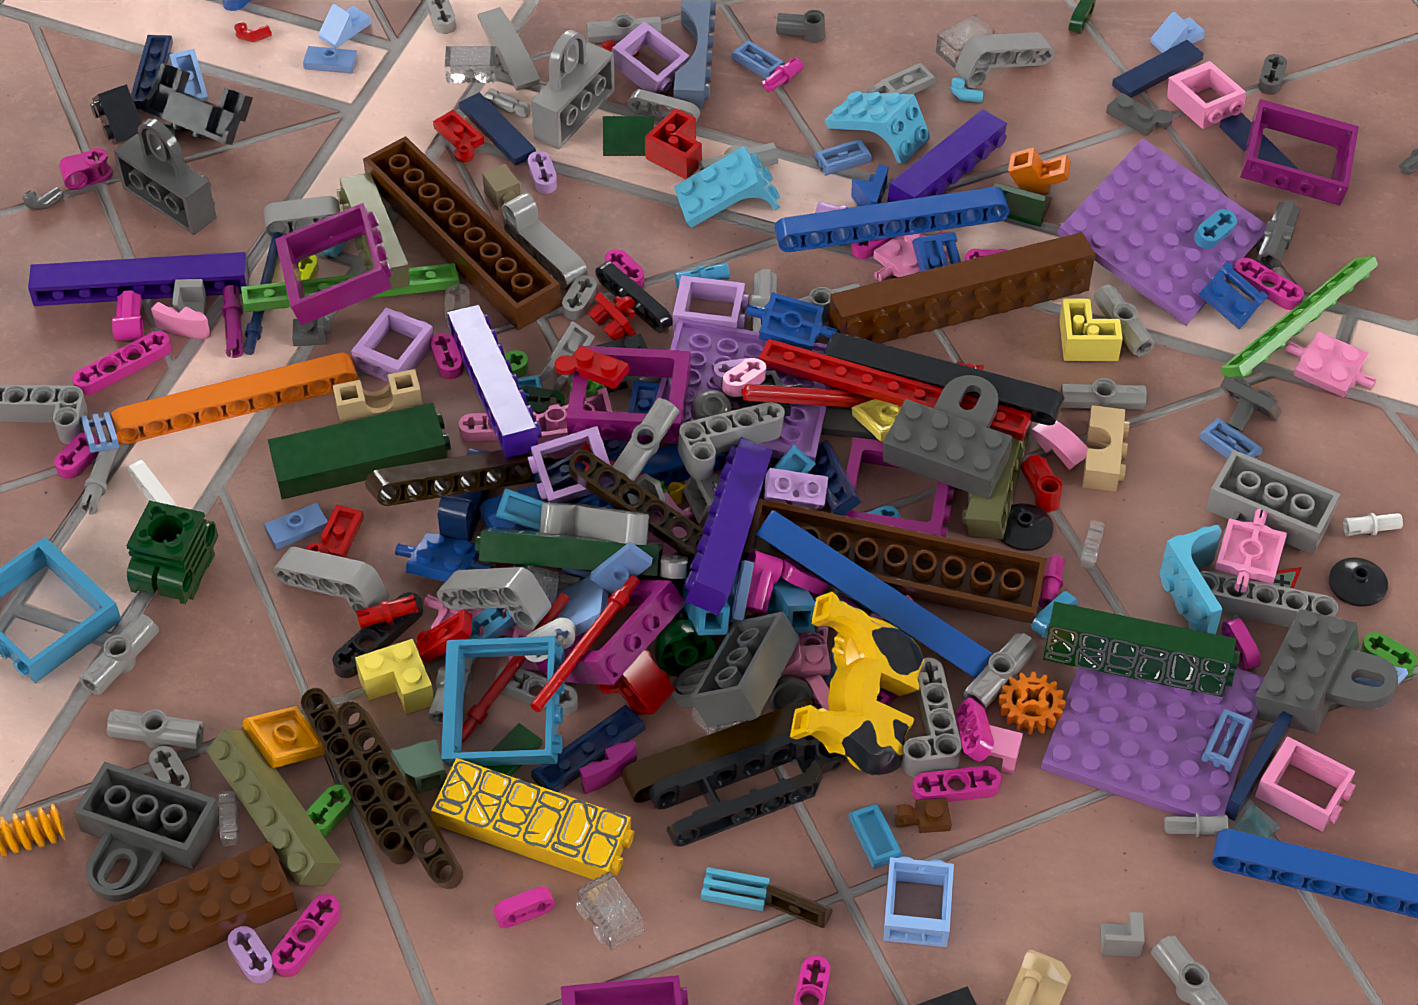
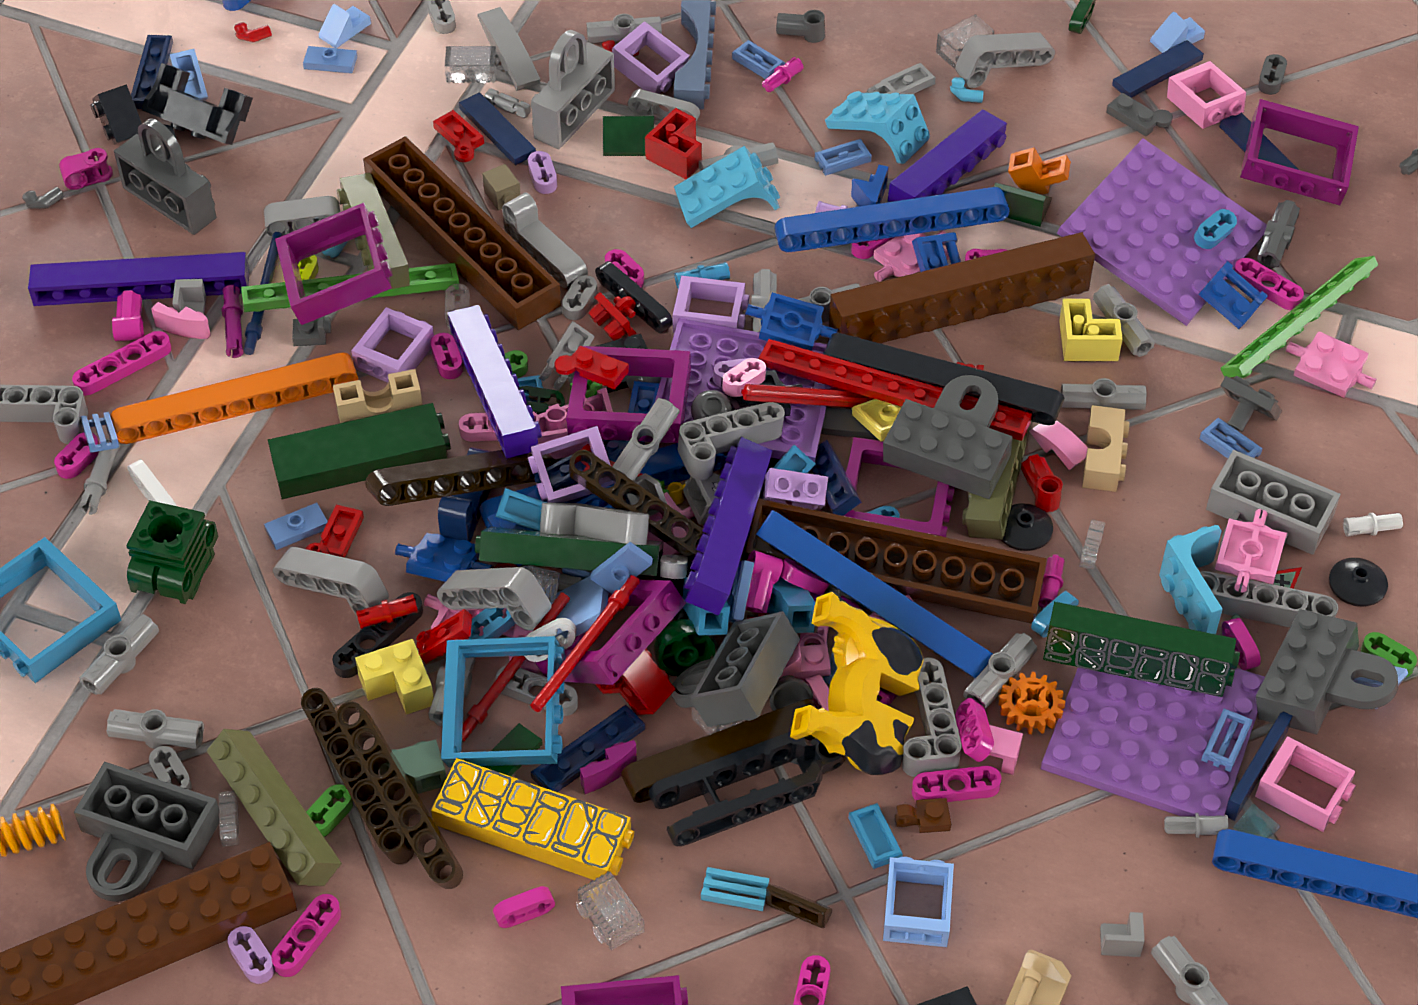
light orange tile [242,706,326,769] -> none

